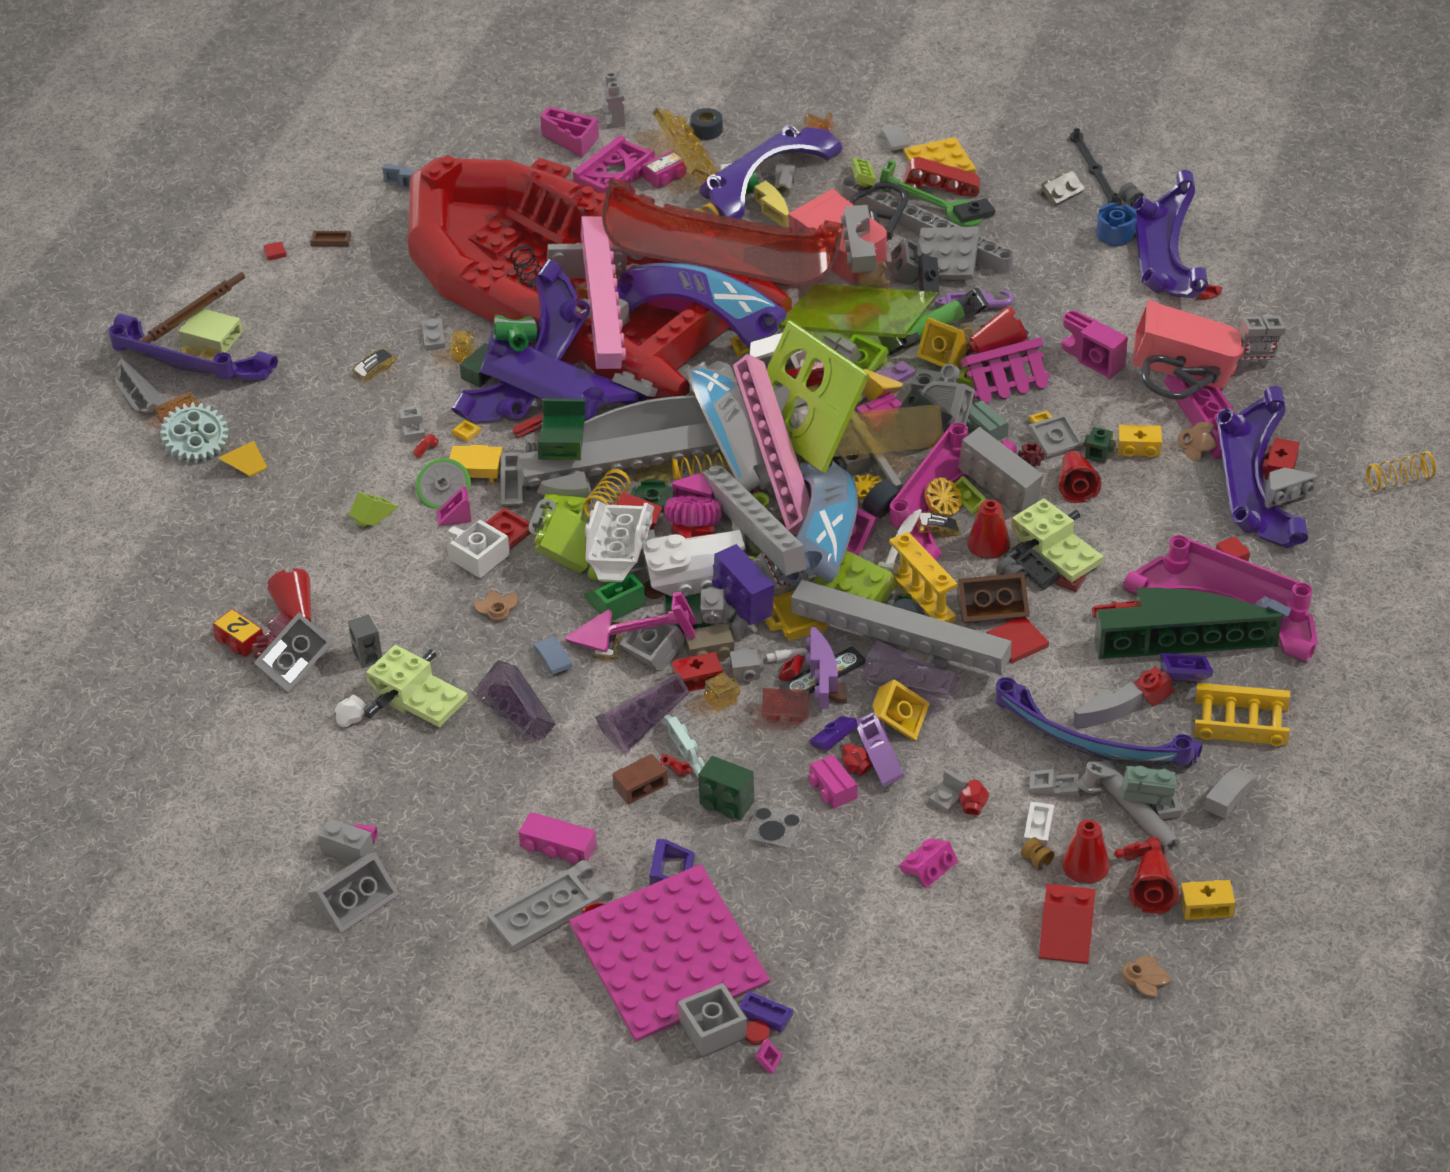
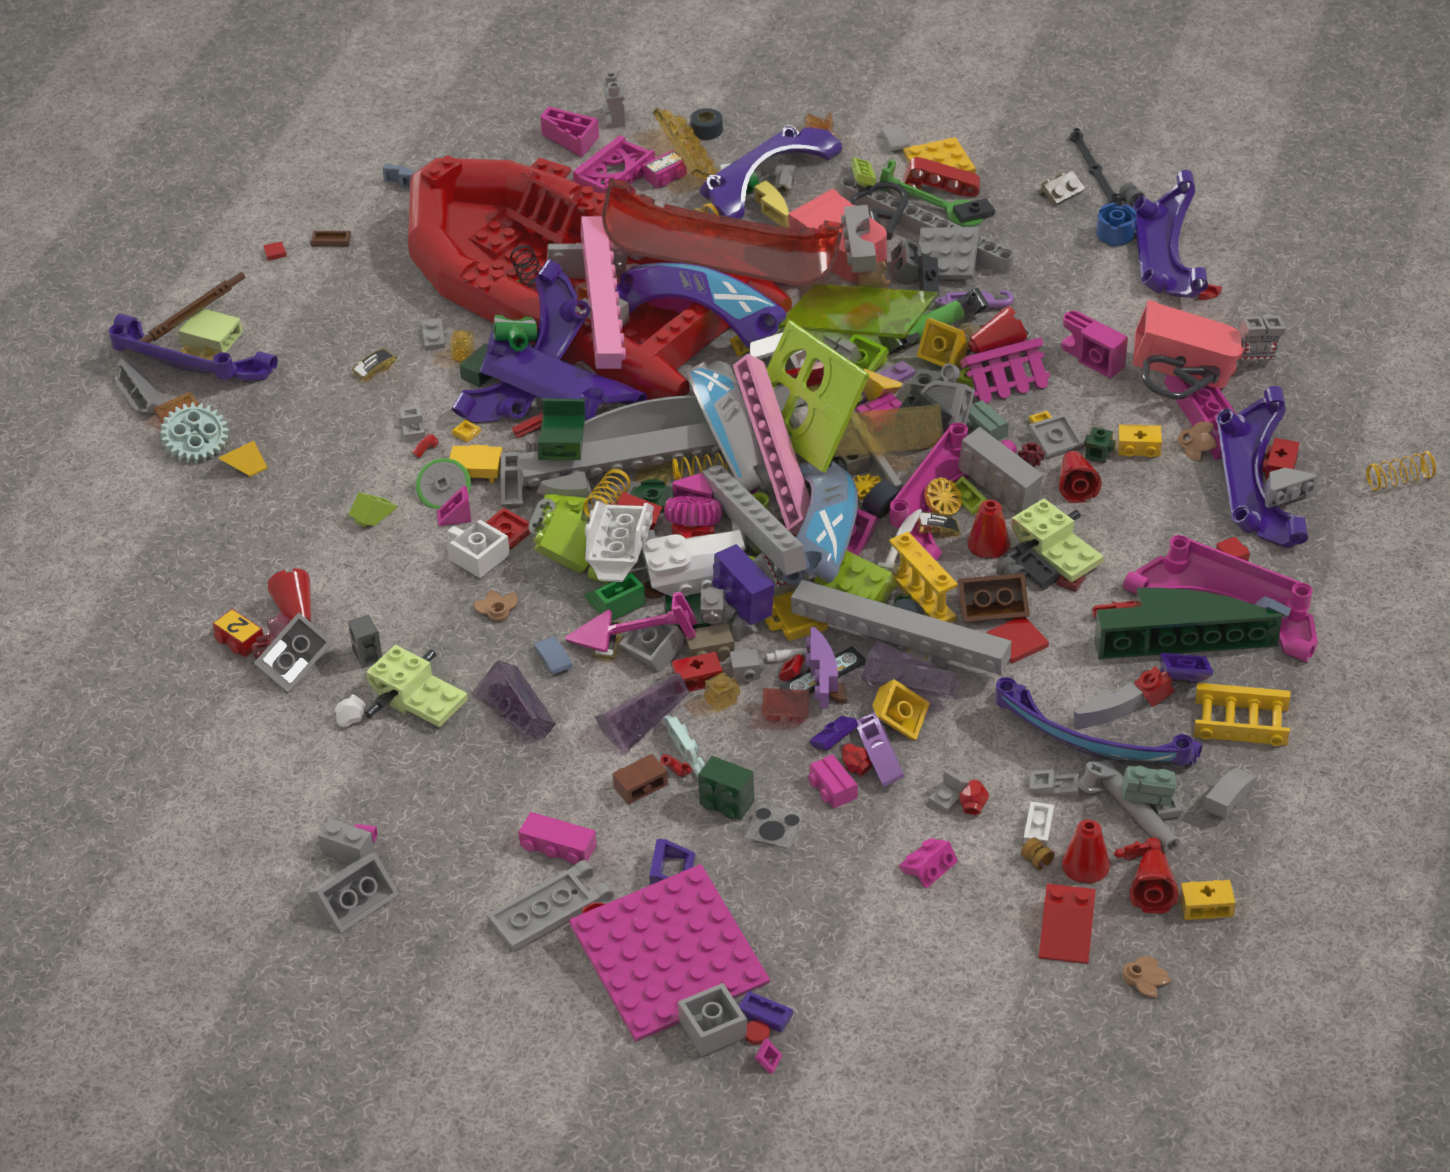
light grey plate [612,371,658,397] -> none

